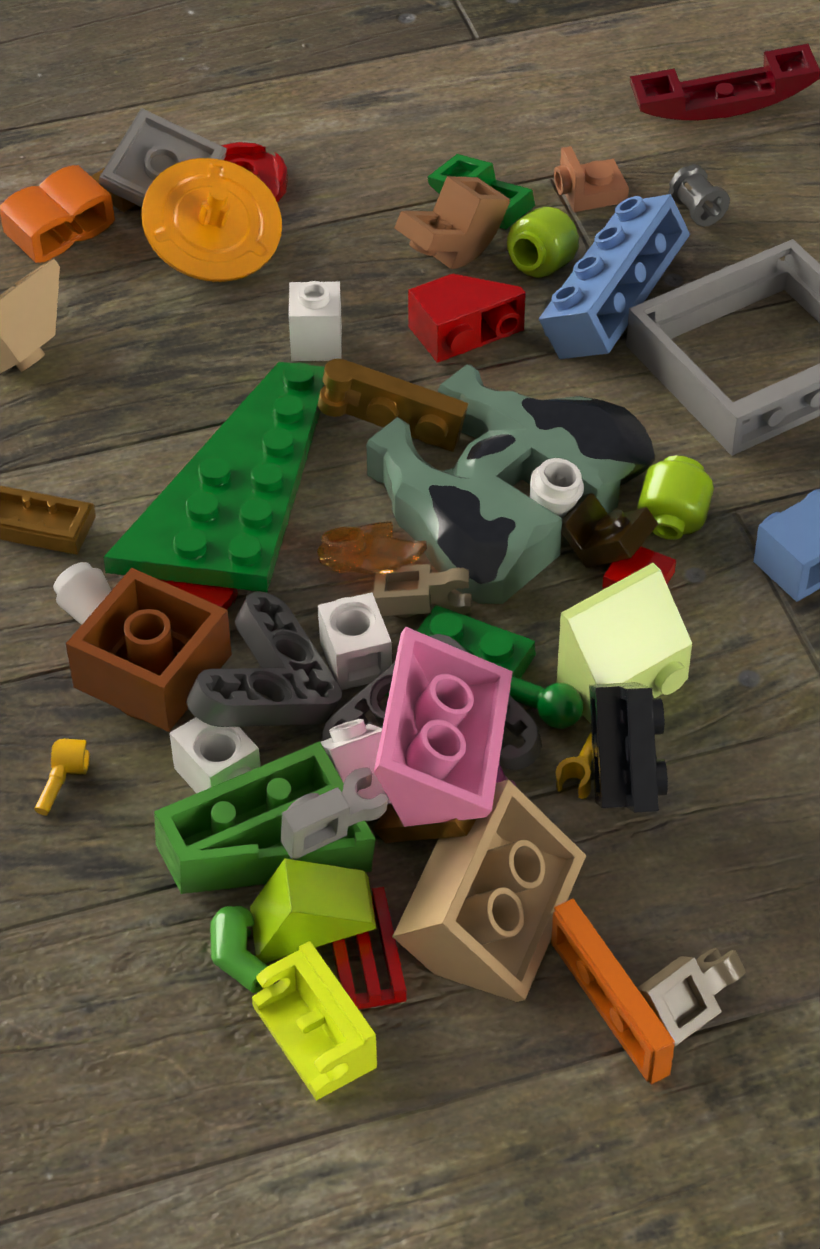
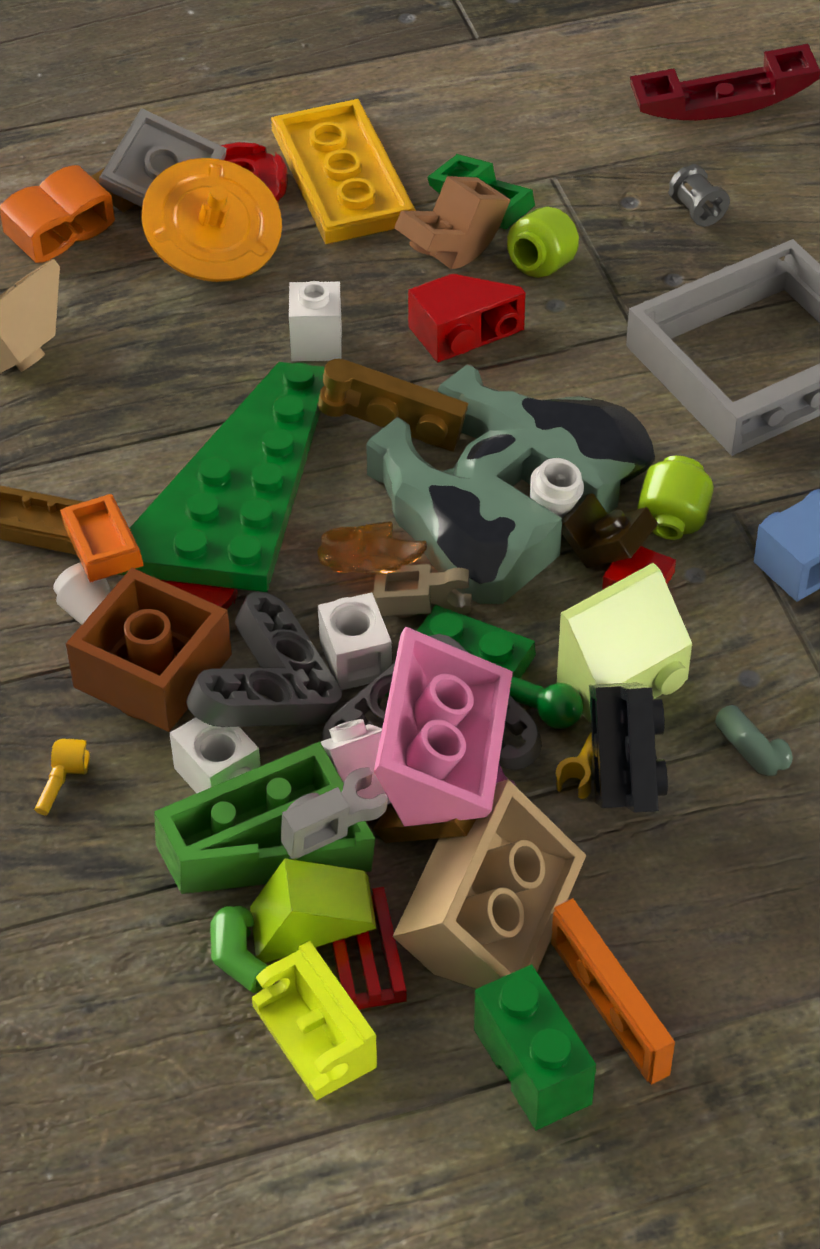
medium blue brick [539,194,690,359] -> none
nougat bracket [554,146,629,212] -> none
plate [637,948,746,1047] -> none
none -> orange tile [60,494,144,582]
none -> yellow tile [271,99,416,244]
none -> green brick [474,964,596,1131]
none -> sand green arm [715,705,793,776]

